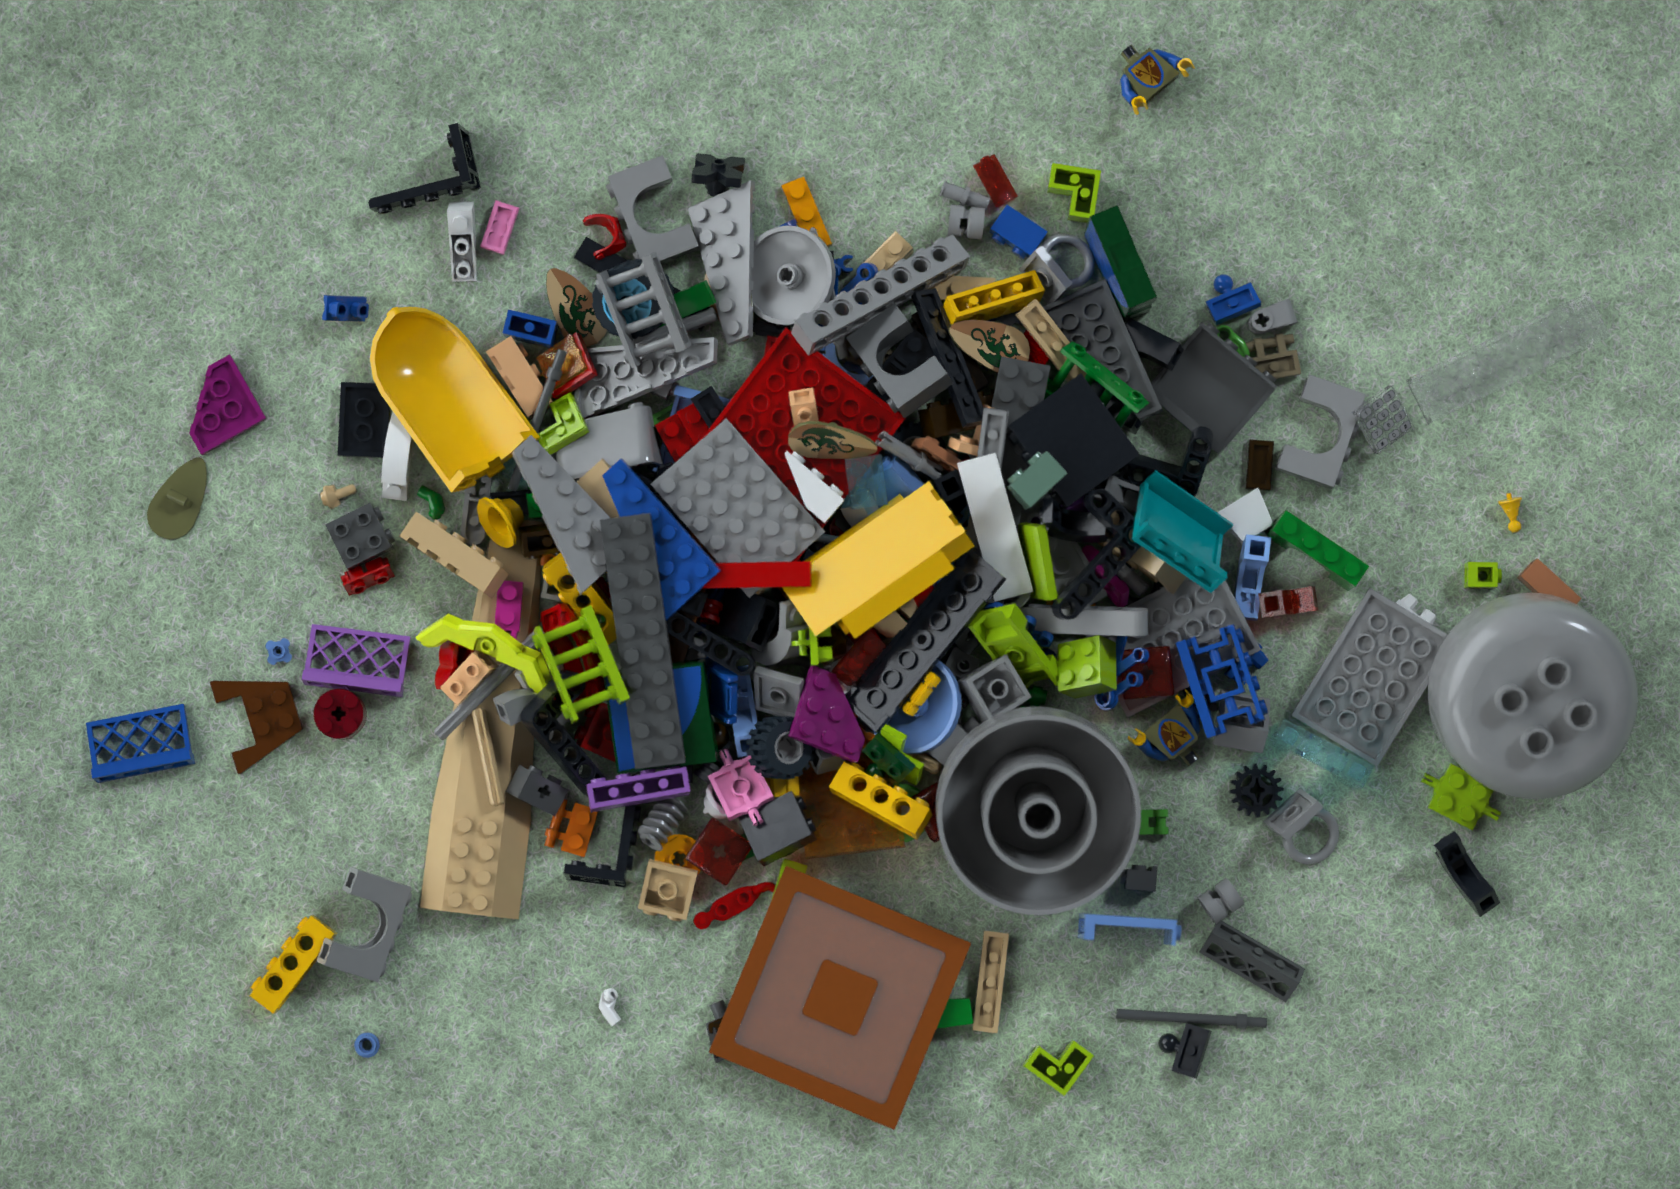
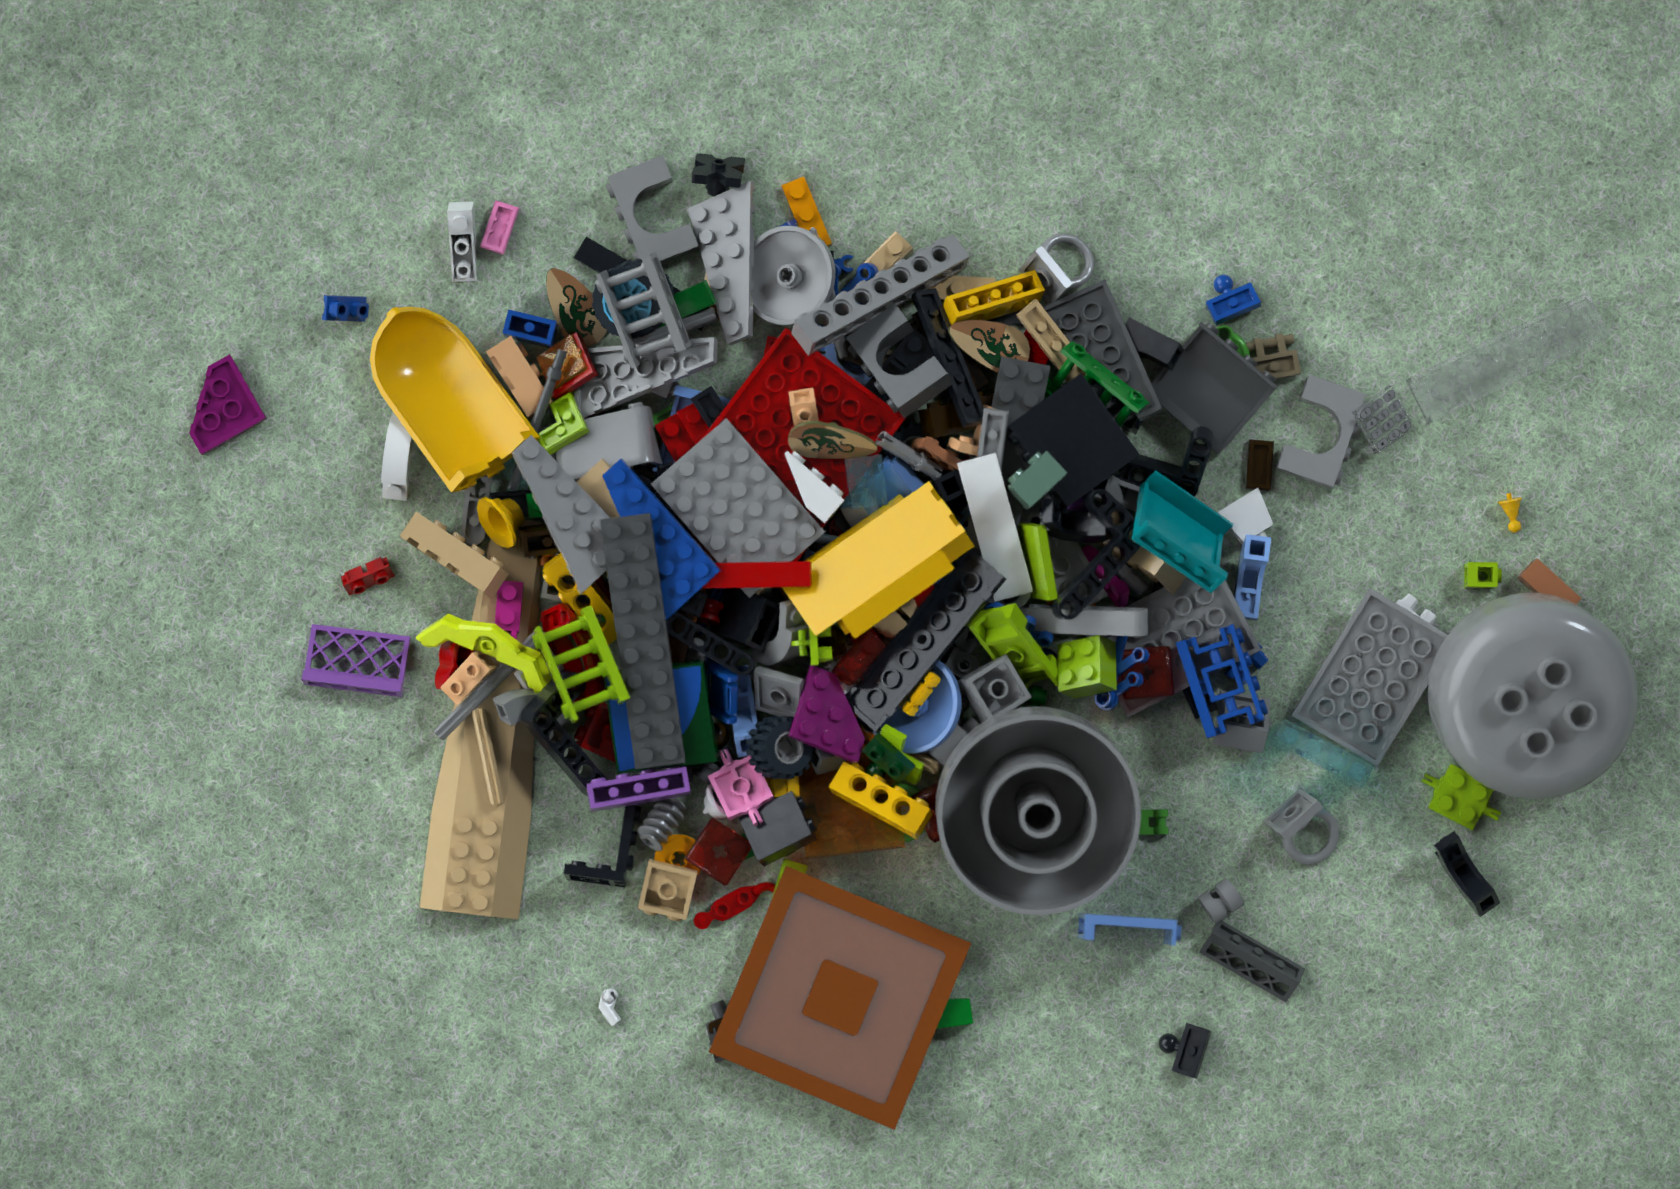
blue fence [86,704,195,783] -> none
olive shield [147,457,207,540] -> none
reddish brown wing [210,681,303,774] -> none
yellow brick [249,915,337,1014] -> none
medium blue plate [265,638,292,665] -> none
dark red brick [313,689,367,740] -> none
light grey arch [317,866,412,982] -> none
tan plate [320,484,356,509] -> none
dark grey brick [325,503,395,570] -> none
black plate [337,382,390,458] -> none
medium blue plate [354,1033,380,1058] -> none
black bracket [368,123,481,214] -> none
green arm [417,485,445,520] -> none
dark grey brick [506,765,568,816] -> none
orange plate [544,799,599,857] -> none
red helmet [583,214,626,260] -> none
black axle [753,321,790,337] -> none
light grey pin [939,181,991,212] -> none
light grey wheel [947,205,985,240] -> none
tan plate [972,931,1009,1033] -> none
clear red hinge [973,154,1018,208] -> none
blue brick [990,205,1048,259] -> none
lime brick [1023,1040,1094,1096] -> none
lime brick [1047,163,1101,223] -> none
dark green tile [1084,205,1157,322] -> none
dark grey bar [1116,1009,1267,1029] -> none
torso [1120,44,1195,115] -> none
dark grey brick [1120,865,1158,892] -> none
torso [1127,690,1200,766] -> none
black gear [1229,763,1284,818] -> none
light grey piece [1248,299,1298,335] -> none
clear red brick [1258,586,1319,618] -> none
green arch [1267,510,1369,591] -> none

